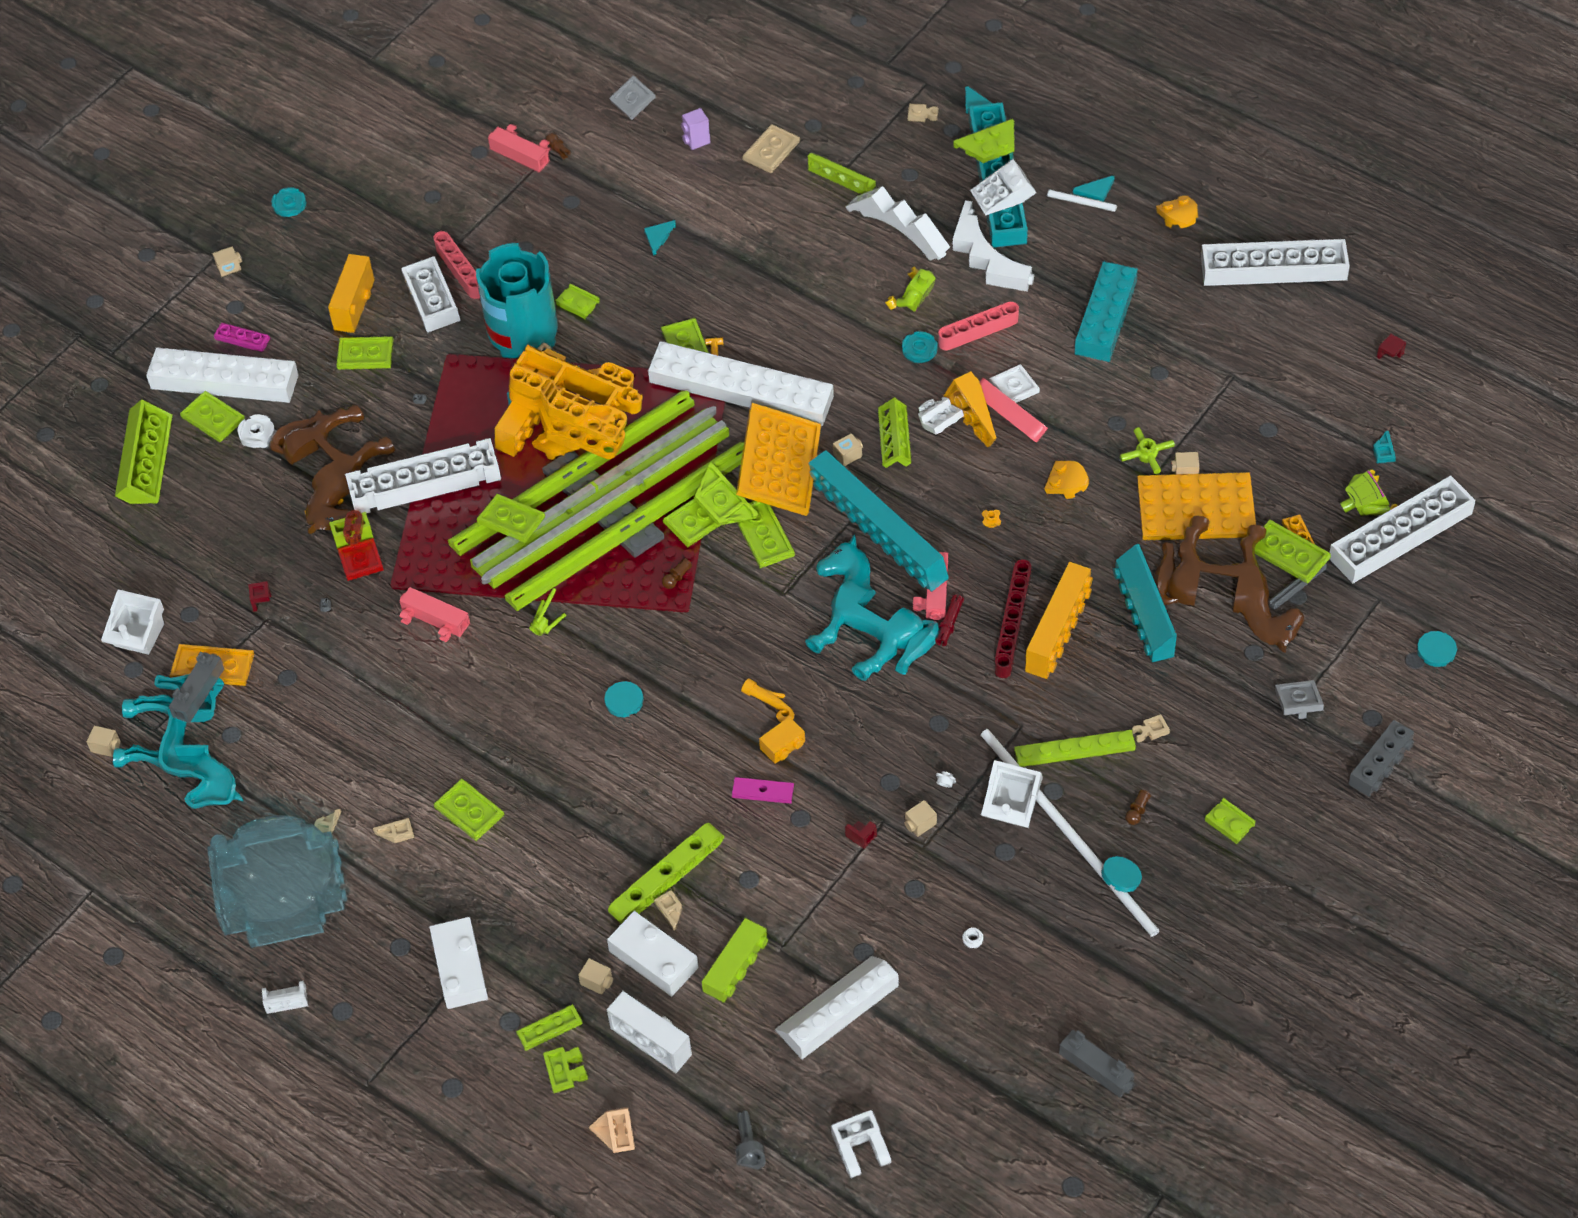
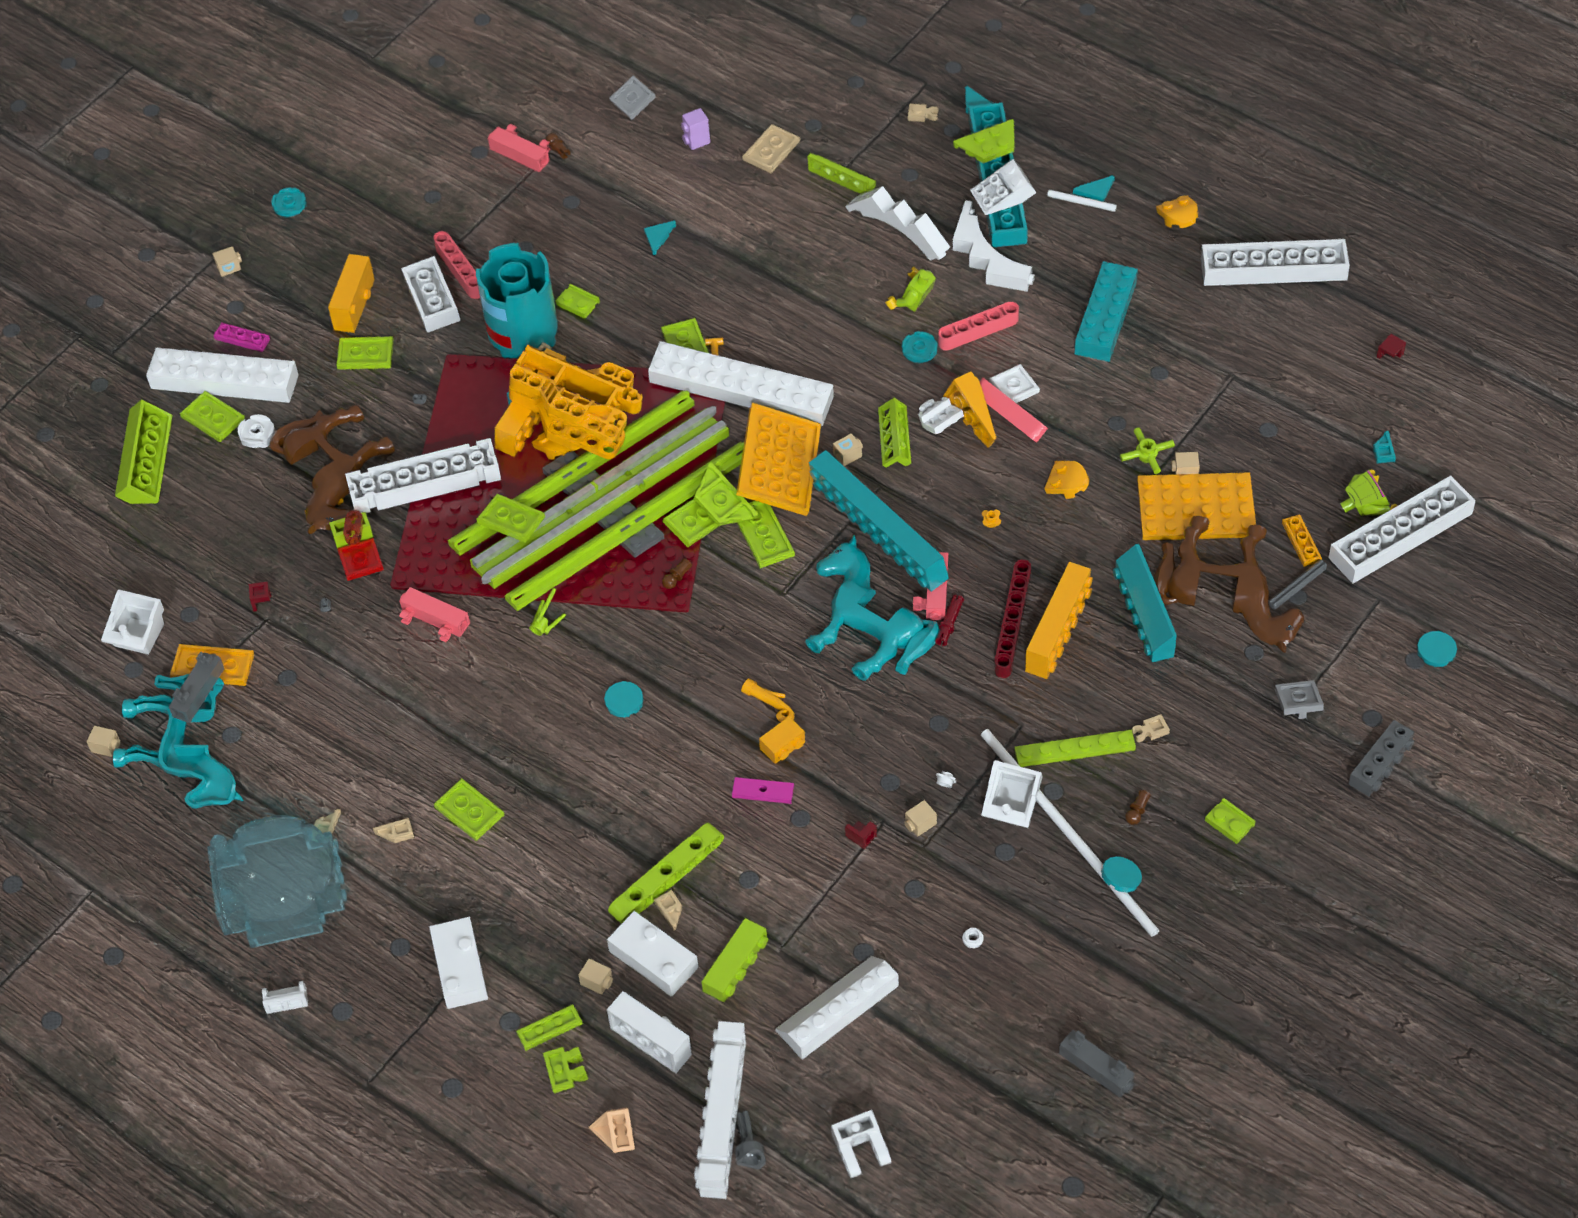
lime tile [1255,520,1331,584] -> none
none -> white brick [695,1021,746,1199]

